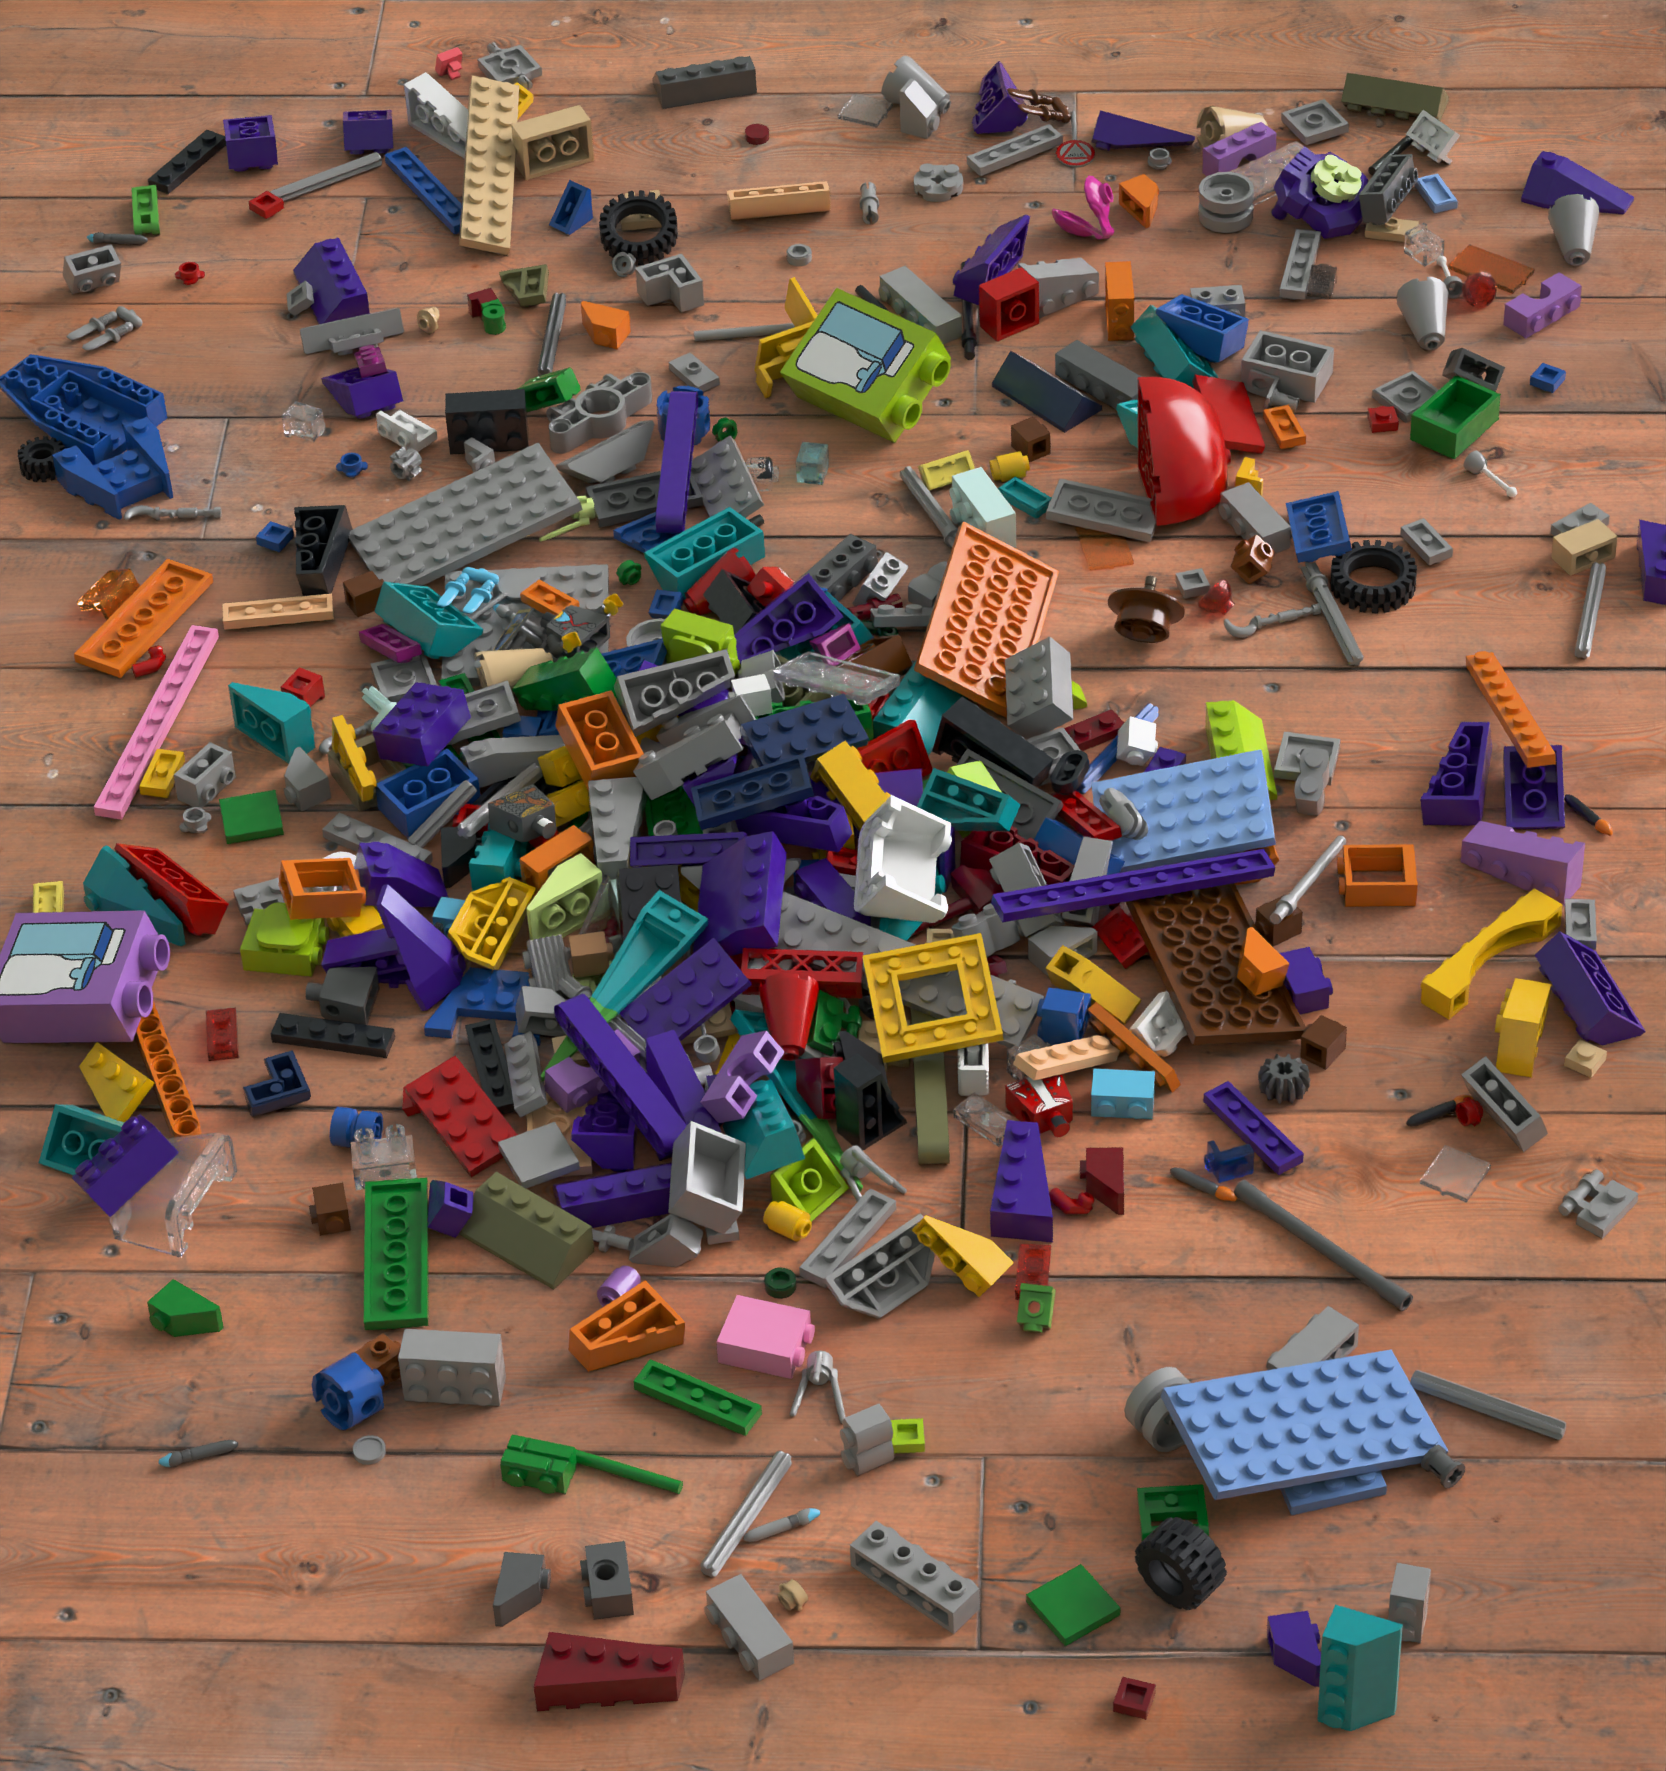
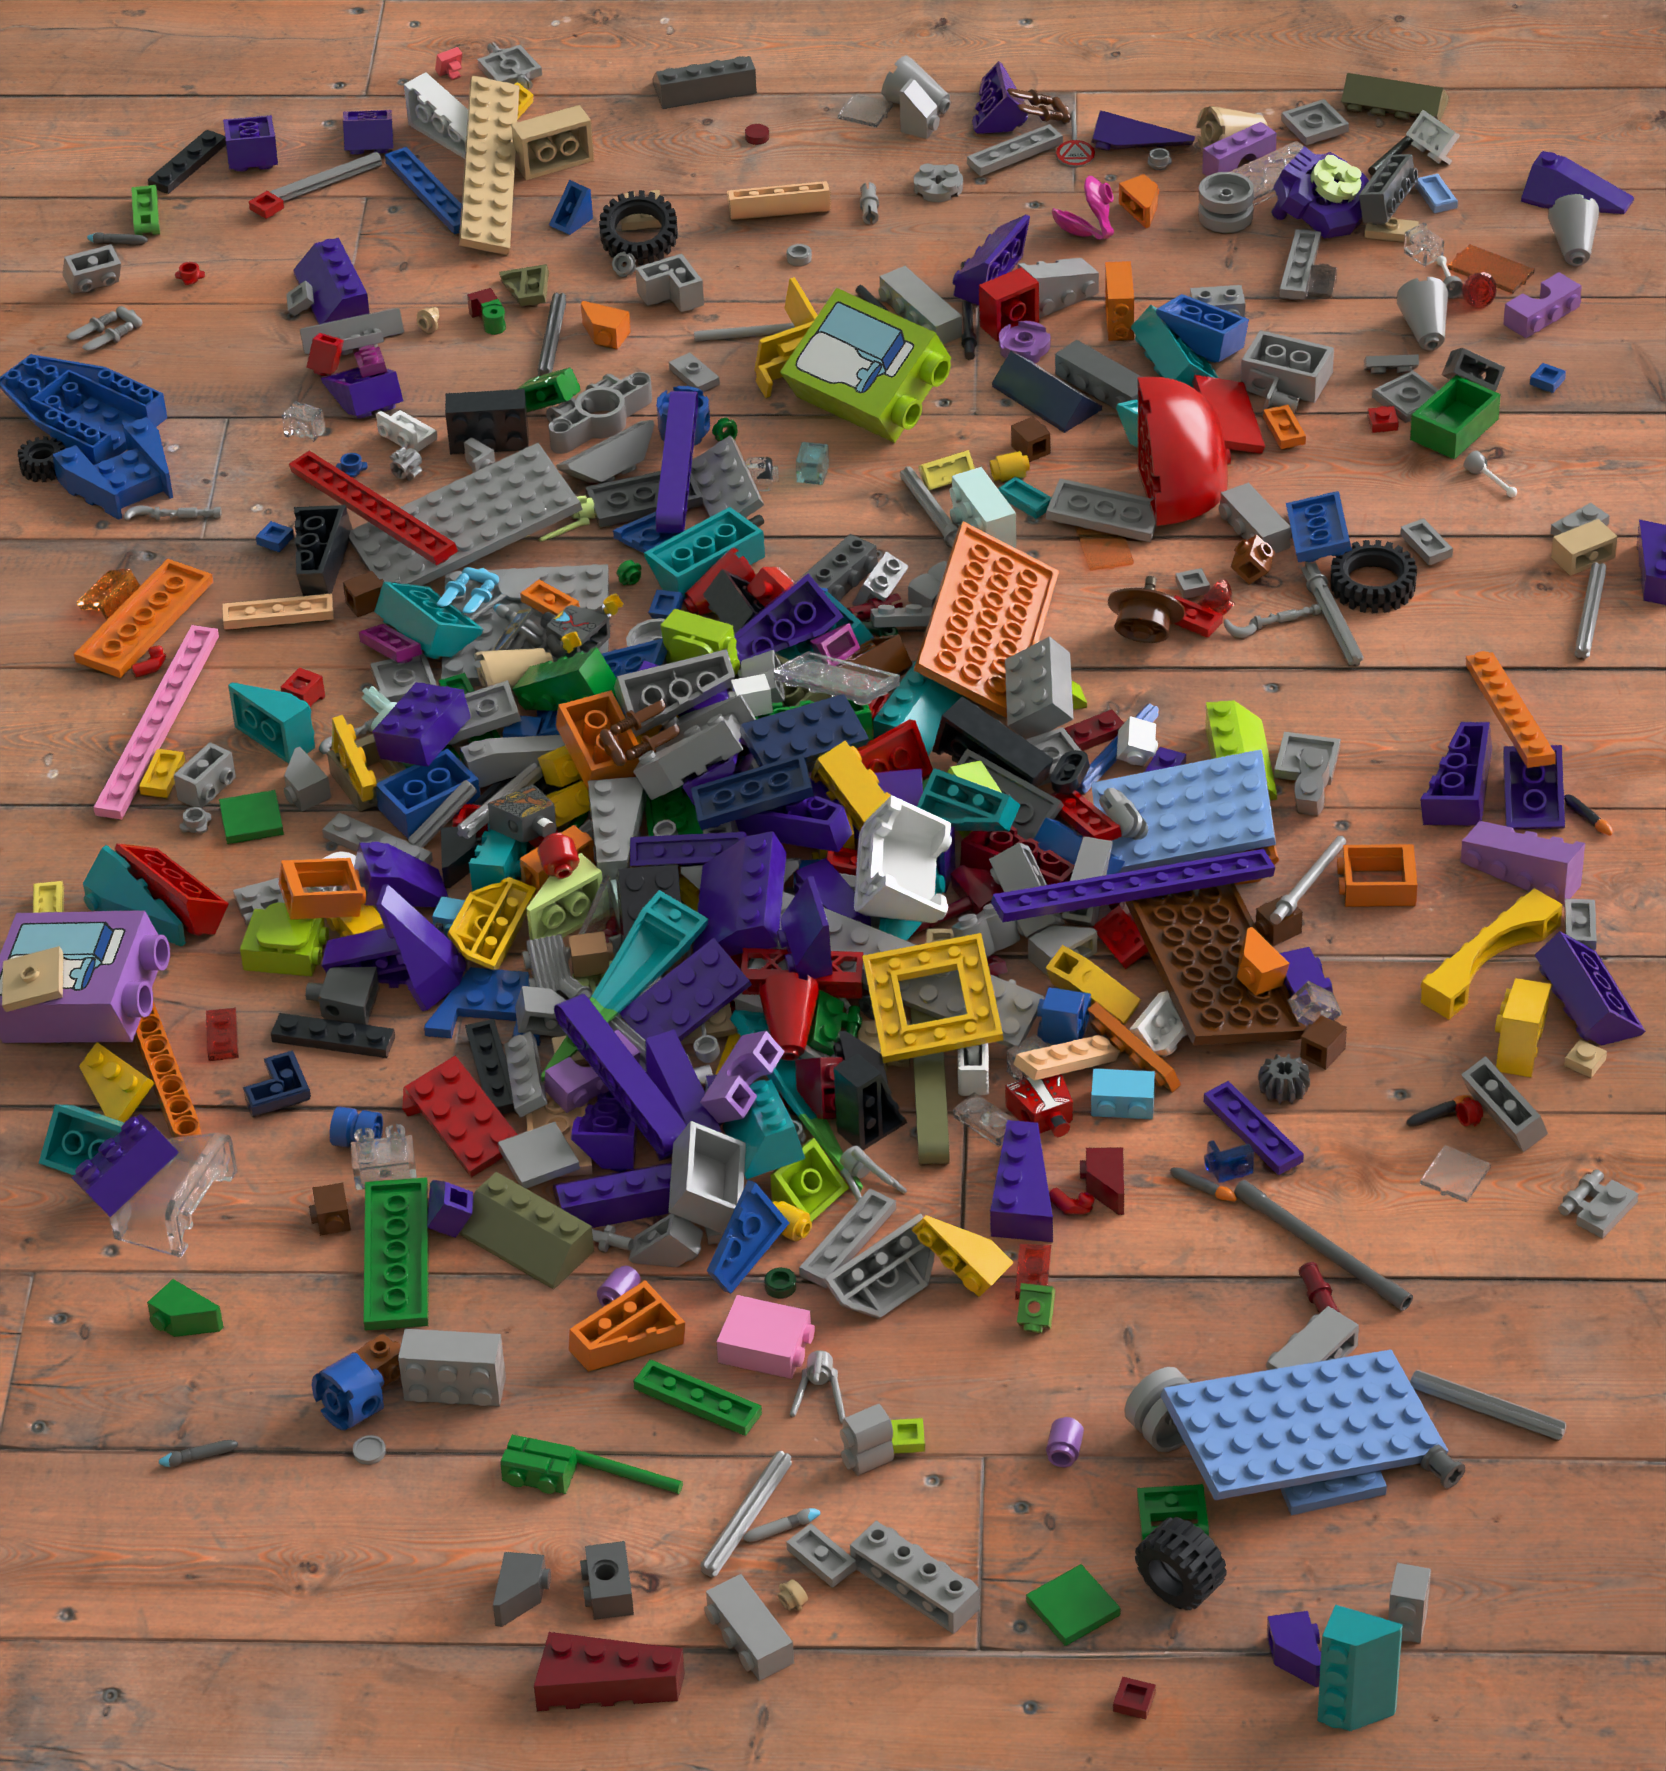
yellow bracket [1235,457,1263,496] -> none
none -> tan plate [2,946,63,1012]
none -> red plate [288,450,458,566]
none -> red brick [306,333,344,376]
none -> red head [537,833,580,879]
none -> reddish brown piece [599,699,680,766]
none -> blue wing [707,1180,789,1294]
none -> dark purple slope [777,876,833,981]
none -> light grey plate [786,1523,857,1588]
none -> medium lavender plate [999,321,1051,363]
none -> medium lavender brick [1046,1417,1084,1467]
none -> red plate [1174,595,1223,638]
none -> clear brick [1288,981,1342,1026]
none -> dark red pin [1298,1262,1340,1314]
none -> light grey plate [1364,354,1419,374]

